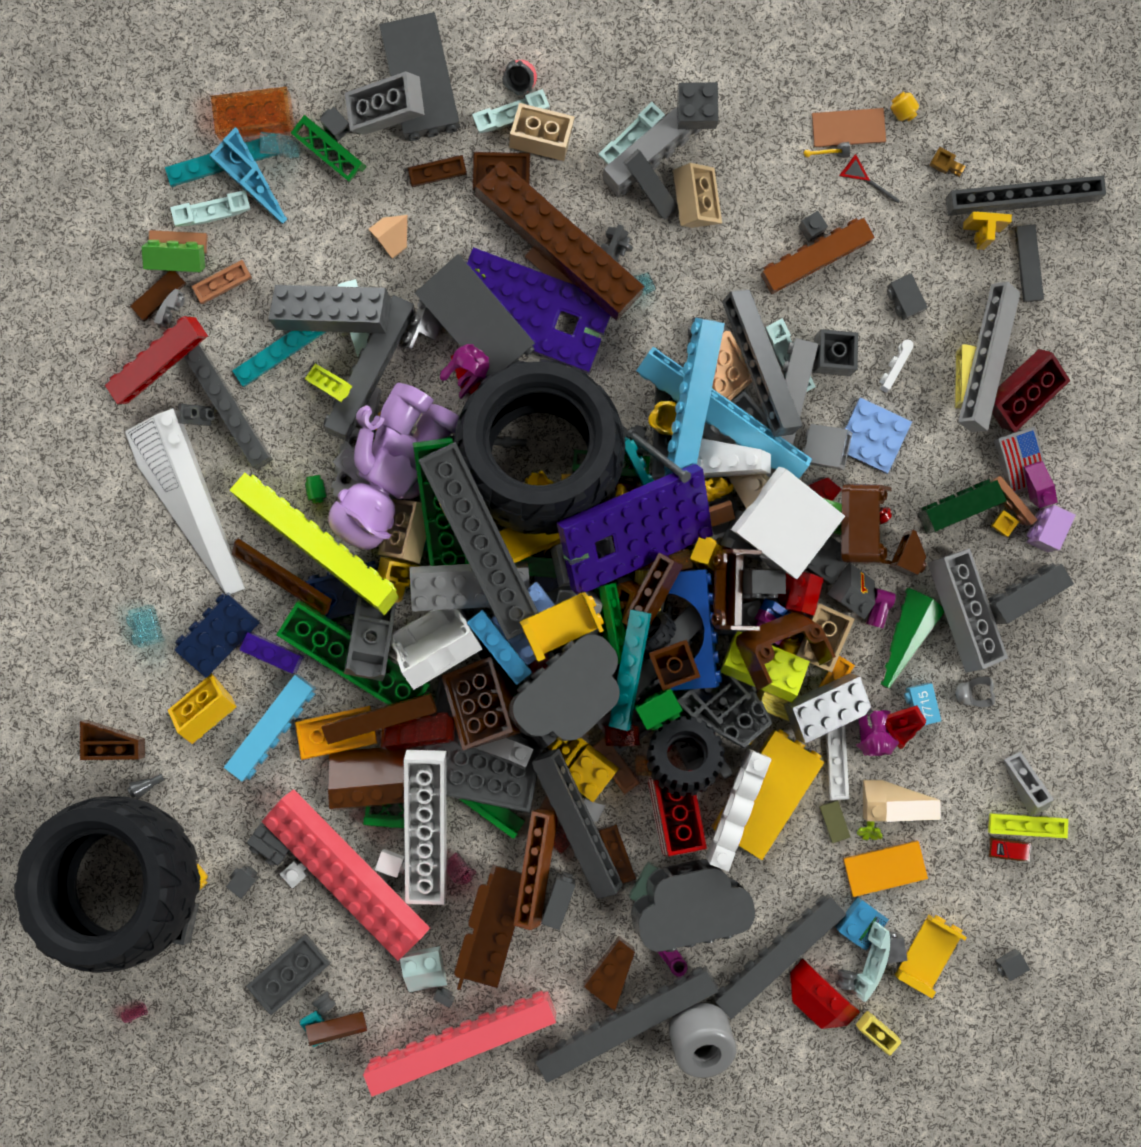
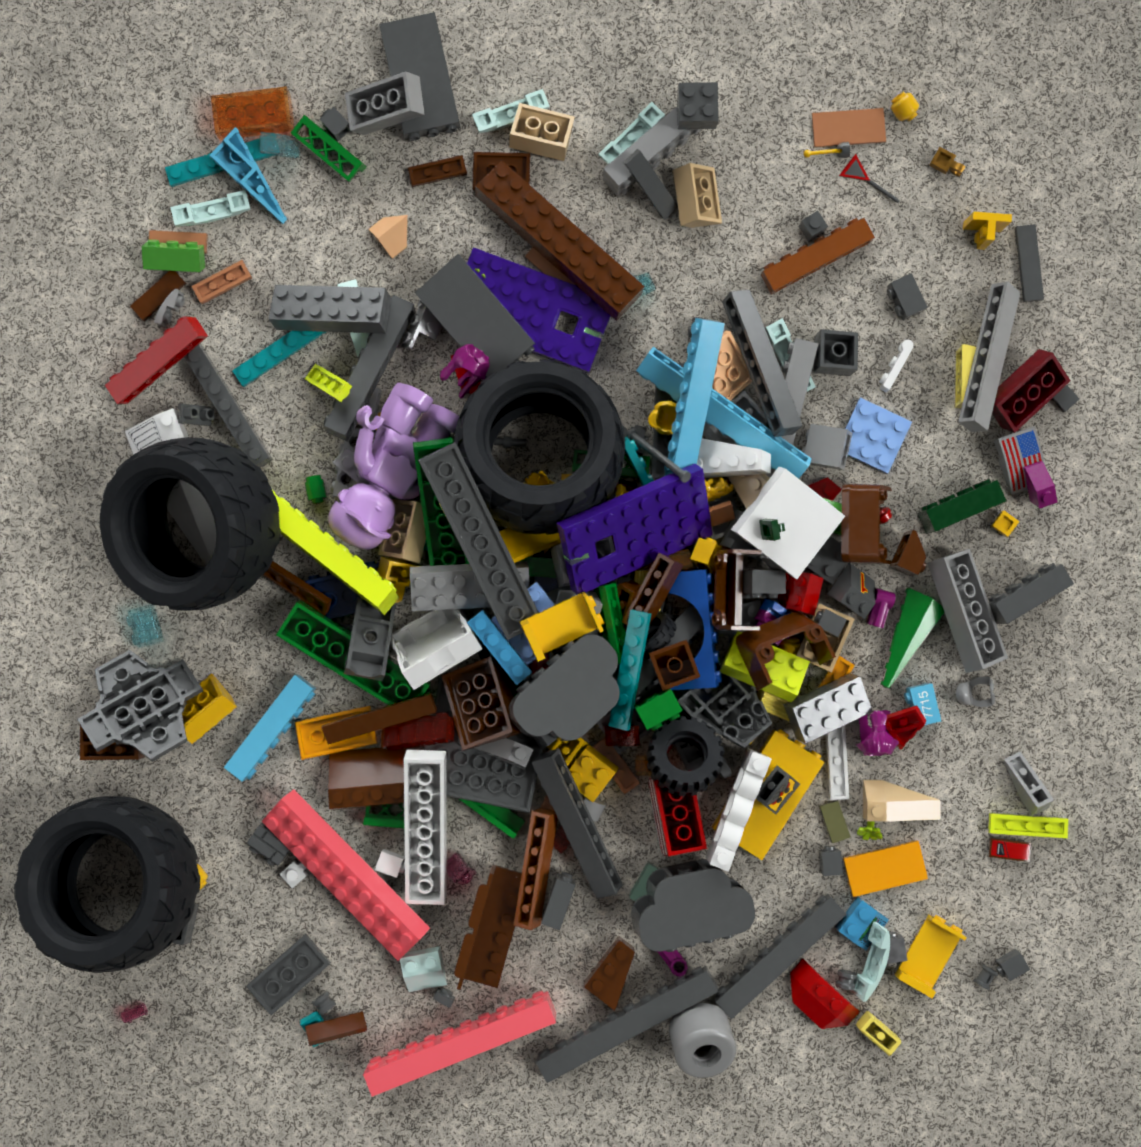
dark grey cone [127,774,165,799] -> none
dark blue bracket [174,592,260,678] -> none
dark grey brick [226,865,259,899] -> none
dark purple brick [240,632,304,674] -> none
dark grey hair [502,60,537,96] -> none
reddish brown tile [598,824,636,884] -> none
dark grey hips [601,224,633,261] -> none
dark grey brick [946,175,1106,216] -> none
nougat plate [991,476,1037,526] -> none
lavender brick [1027,505,1076,552] -> none
none -> dark grey plate [77,650,203,762]
none -> black tyre [100,437,281,611]
none -> dark grey brick [756,766,800,814]
none -> dark green tile [759,518,785,541]
none -> dark grey brick [814,609,847,637]
none -> dark grey brick [819,846,843,876]
none -> dark grey bush [973,964,999,990]
none -> dark grey tile [1052,385,1080,413]

